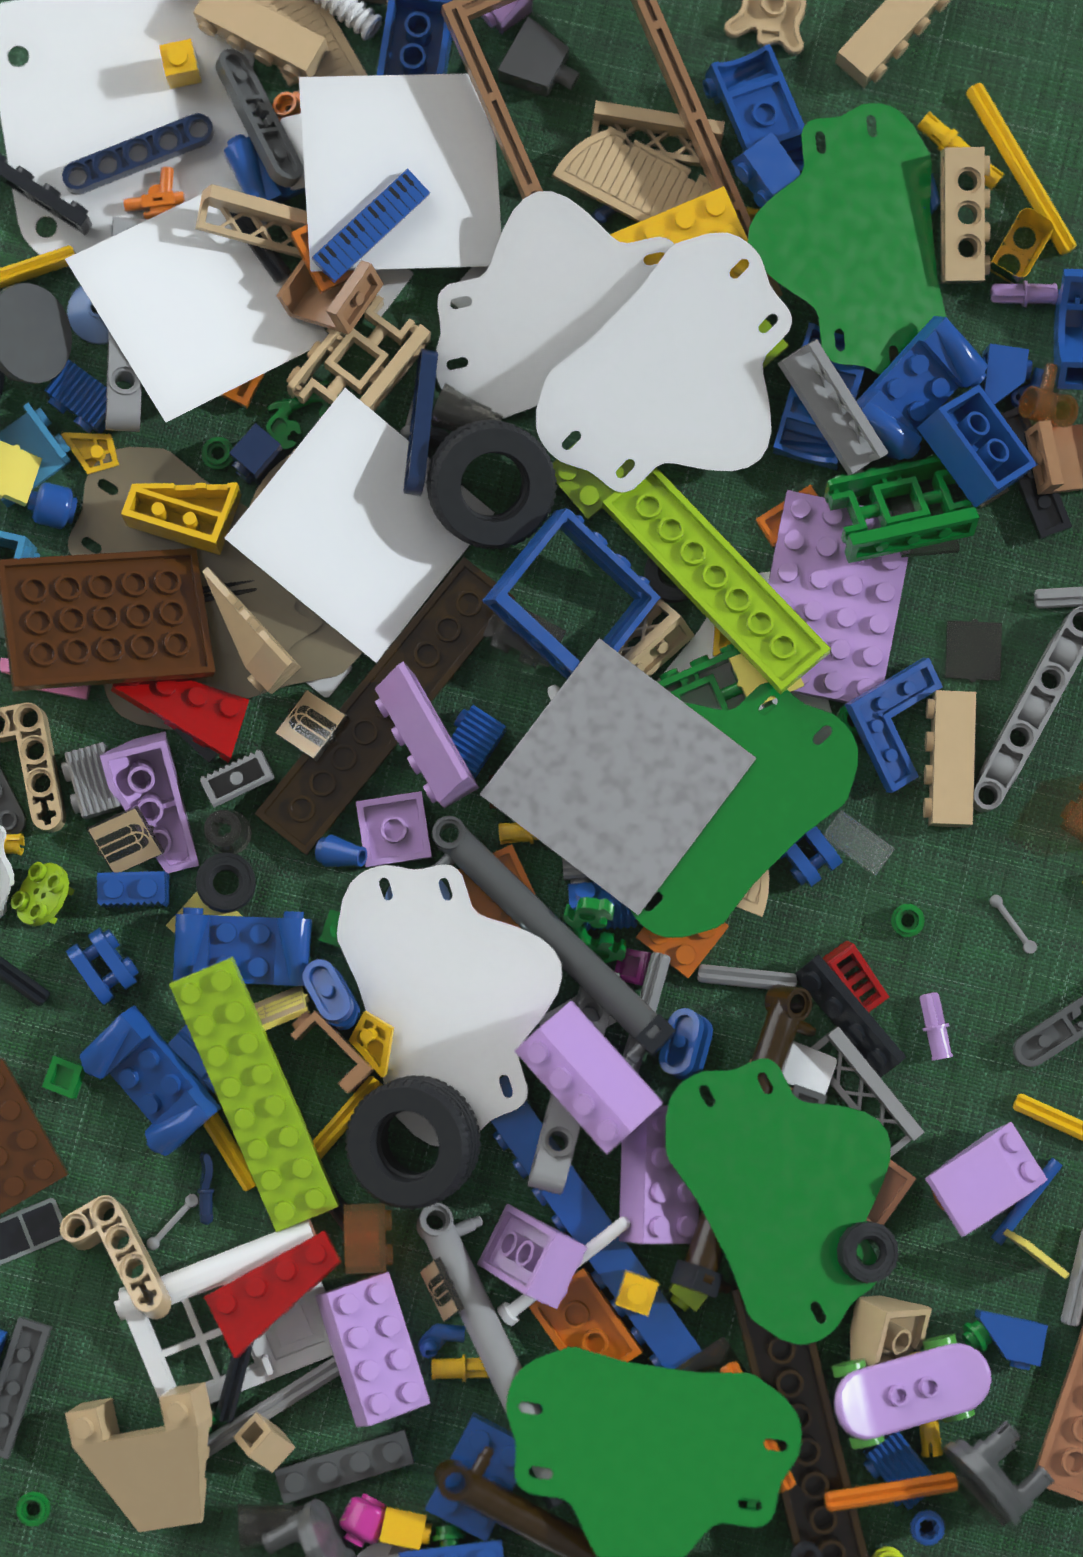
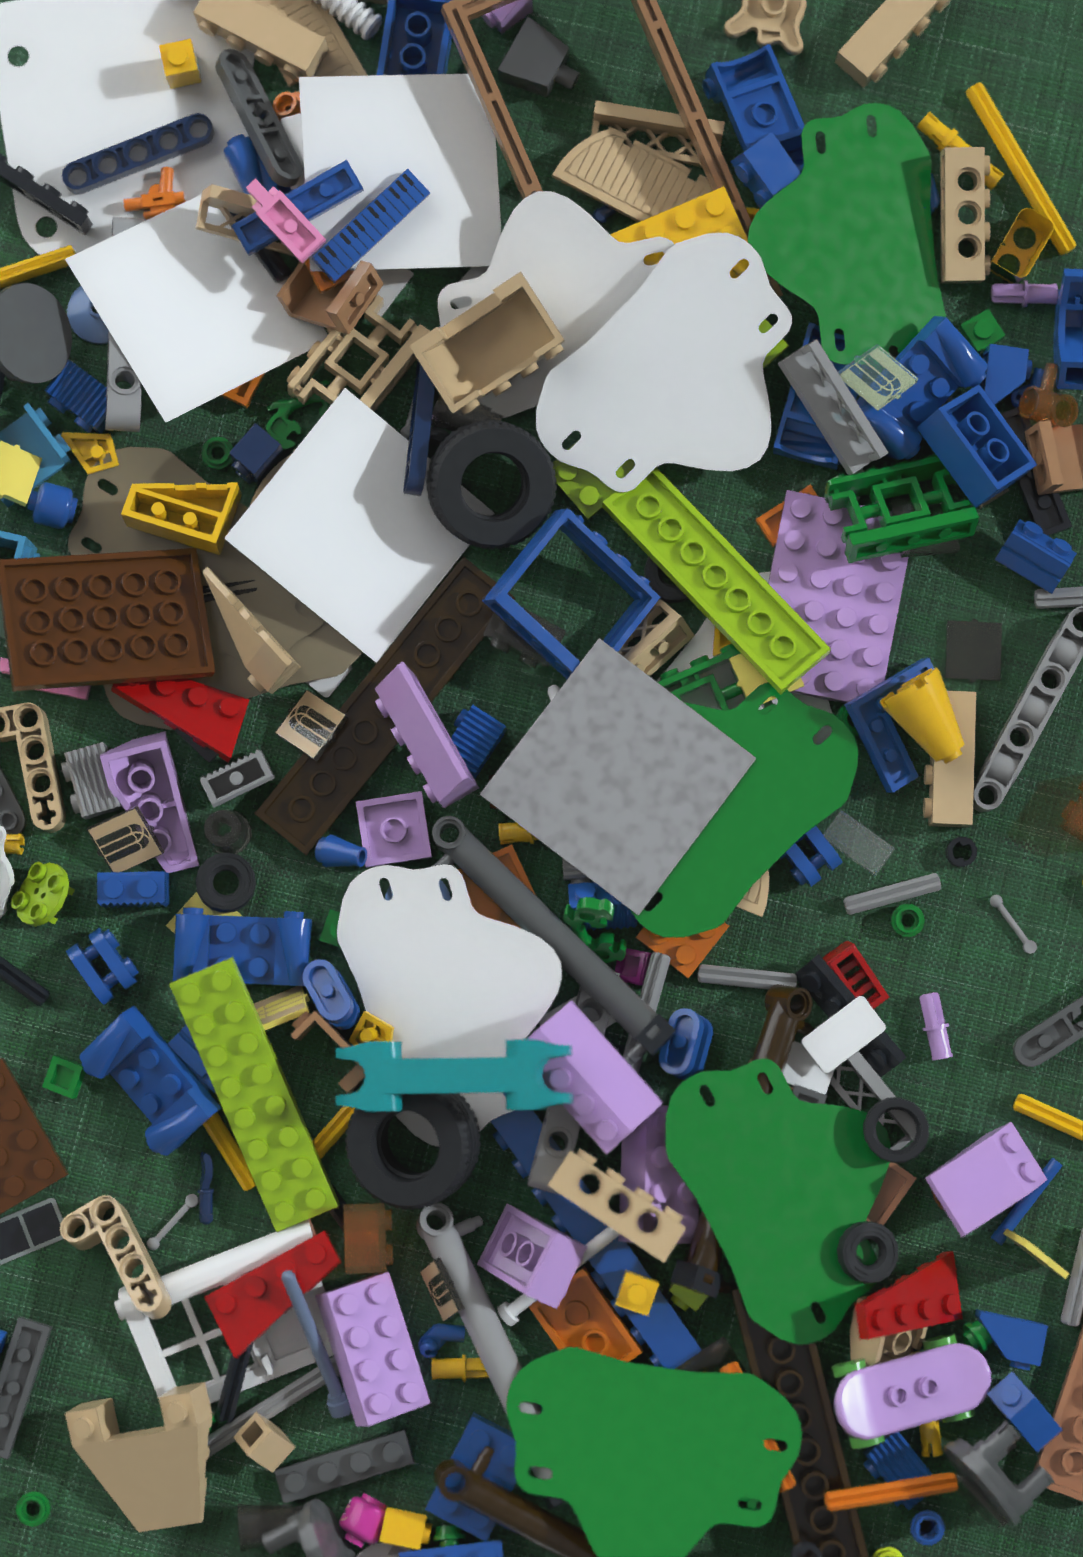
none -> blue tile [231,160,364,256]
none -> bright pink hinge [246,178,326,264]
none -> sand blue piece [281,1270,352,1418]
none -> teal piece [336,1039,573,1112]
none -> tan cylinder [409,271,565,415]
none -> tan brick [547,1148,687,1263]
none -> white sticker [802,996,886,1073]
none -> clear light blue piece [838,344,918,411]
none -> light grey axle [843,873,941,915]
none -> red wing [855,1251,963,1340]
none -> black tyre [863,1097,929,1163]
none -> yellow cone [879,667,965,764]
none -> black bush [945,837,977,867]
none -> green plate [959,308,1006,354]
none -> blue slope [987,1371,1063,1453]
none -> blue brick [995,519,1077,594]

